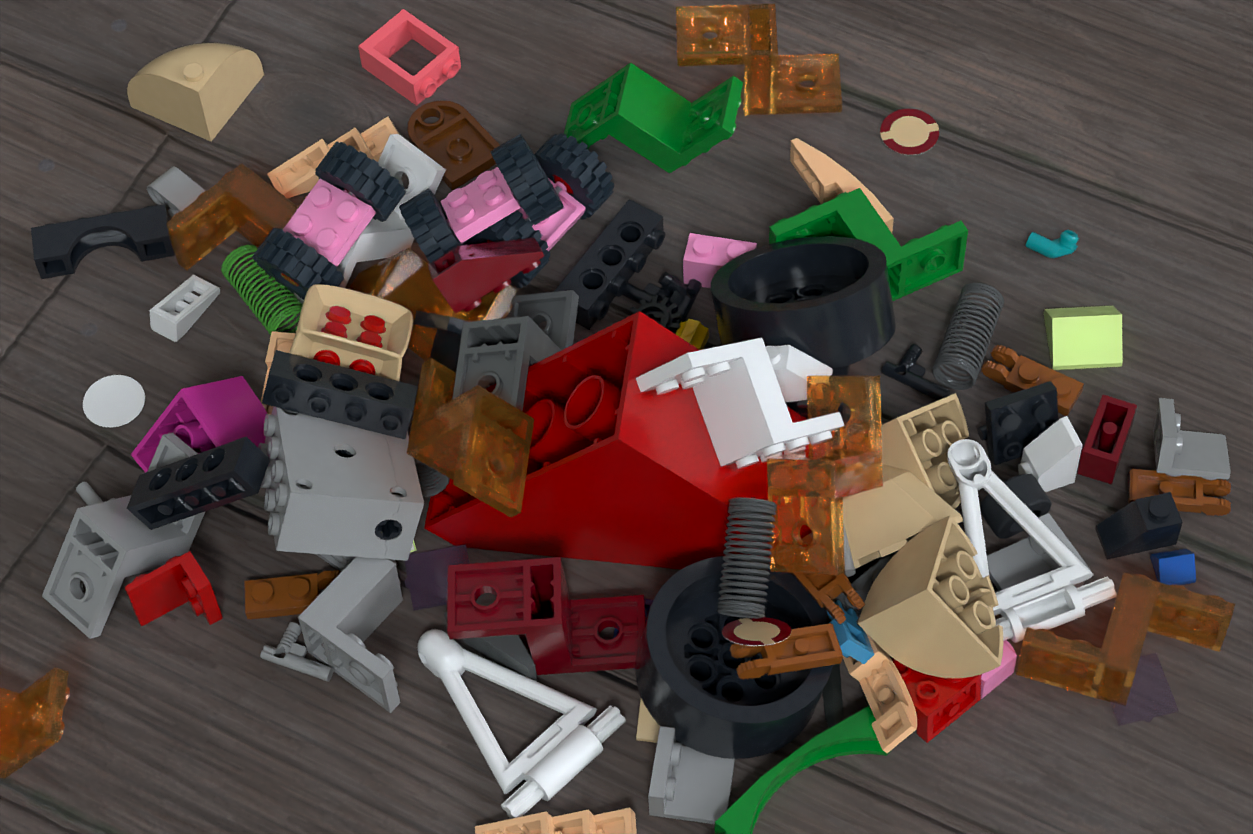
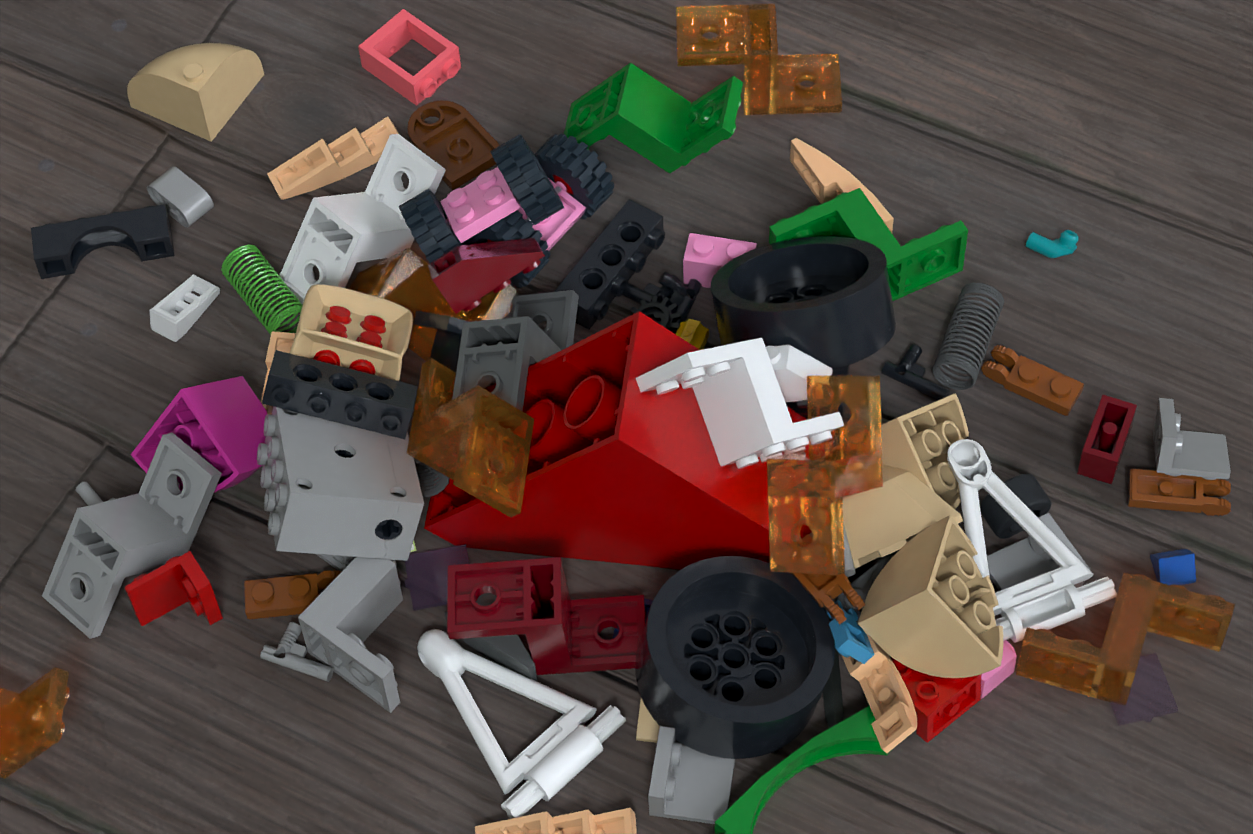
white sticker [83,375,145,428] -> none
black brick [127,437,270,530] -> none
clear orange bracket [166,163,308,271] -> none
black plate [252,141,406,300] -> none
dark grey piece [716,497,777,619] -> none
sticker [722,617,792,646] -> none
dark orange hinge [730,623,843,680] -> none
sticker [880,109,939,155] -> none
black plate [978,381,1059,465] -> none
white slope [1018,416,1082,492] -> none
yellowish green slope [1044,306,1123,370] -> none
black slope [1095,492,1183,560] -> none

